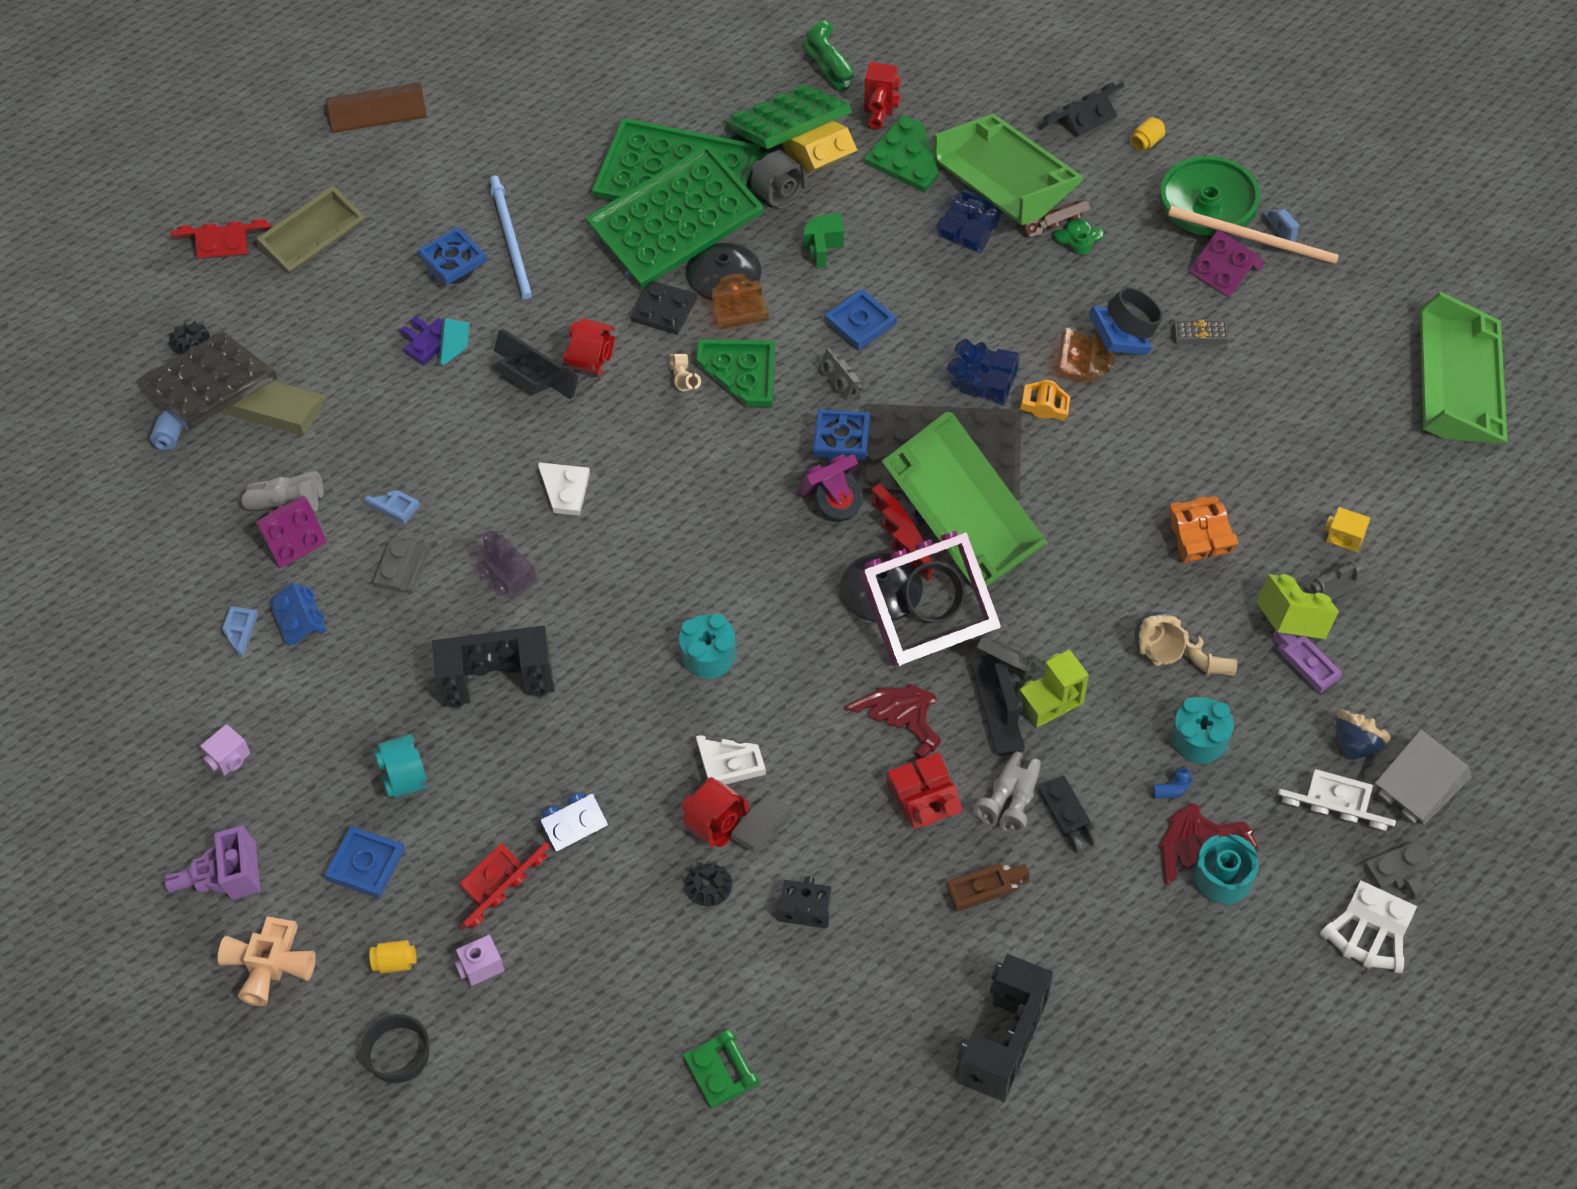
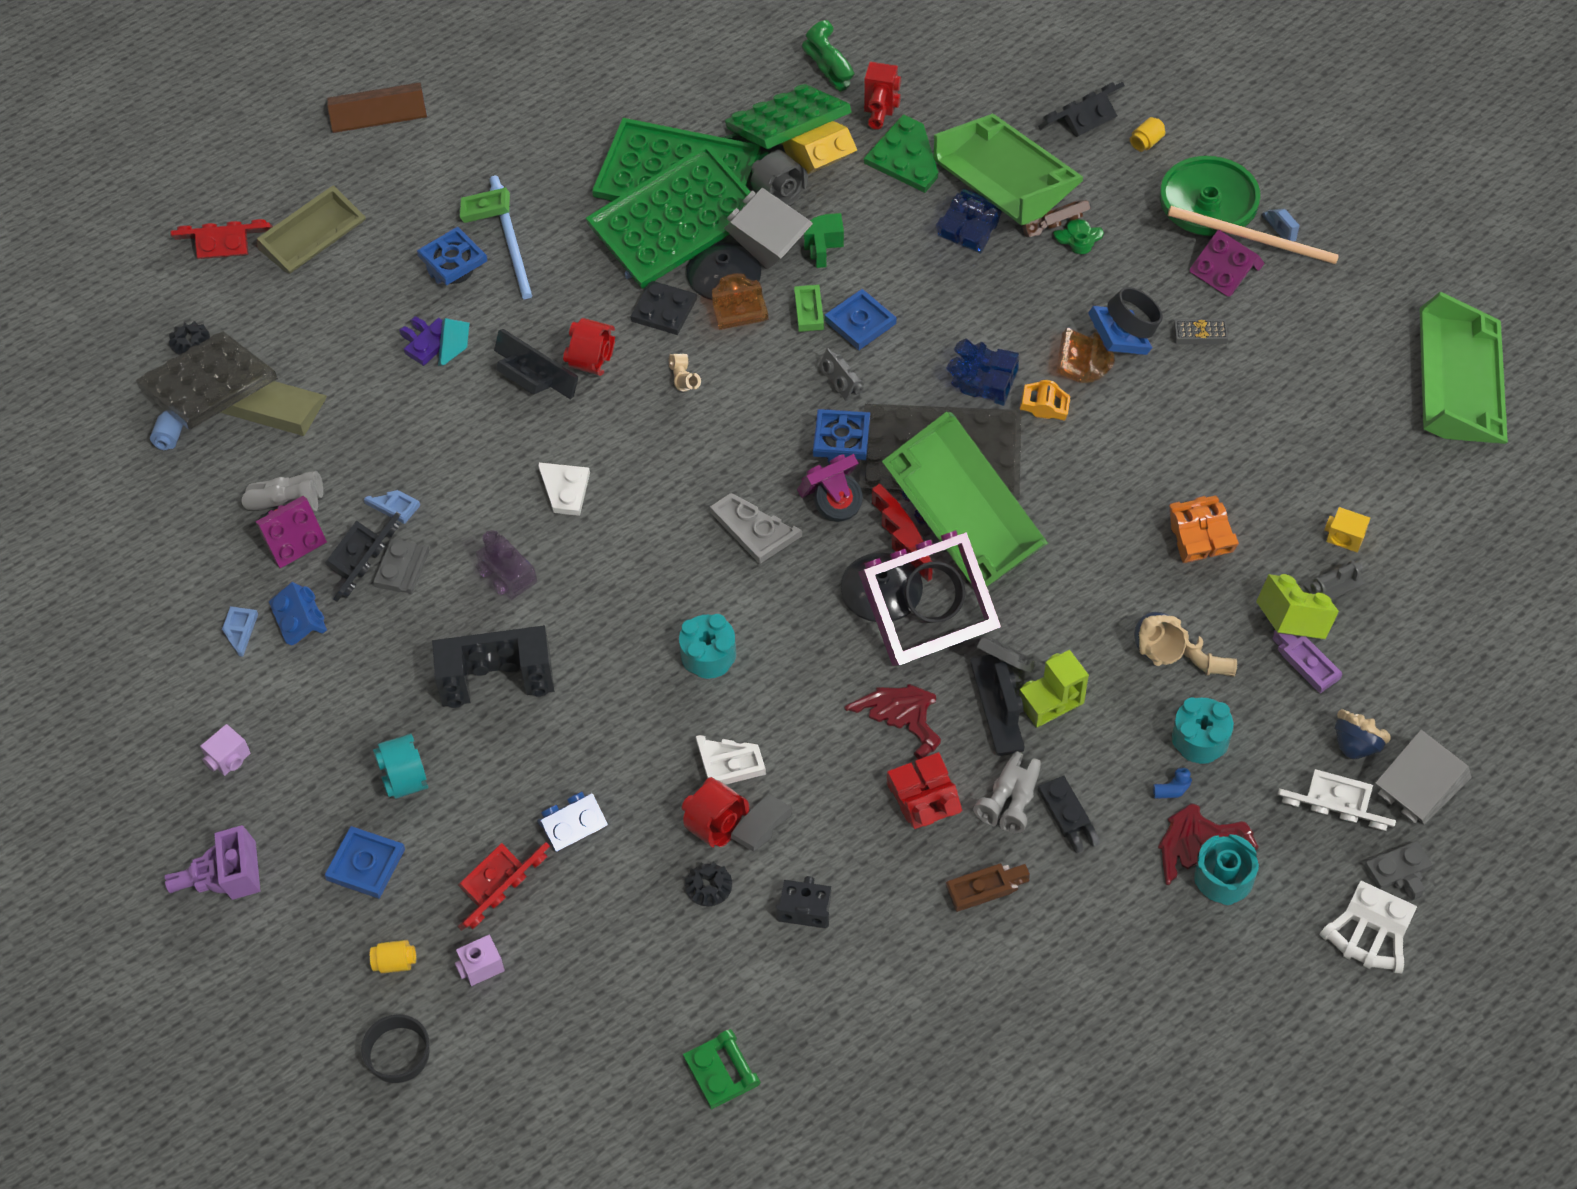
light nougat brick [218,917,316,1006] -> none
green plate [697,339,775,407] -> none
black plate [955,954,1053,1103] -> none
none -> black bracket [325,511,401,602]
none -> bright green plate [460,187,510,223]
none -> light grey wing [710,493,802,564]
none -> light grey slope [724,188,813,269]
none -> bright green plate [794,285,824,332]

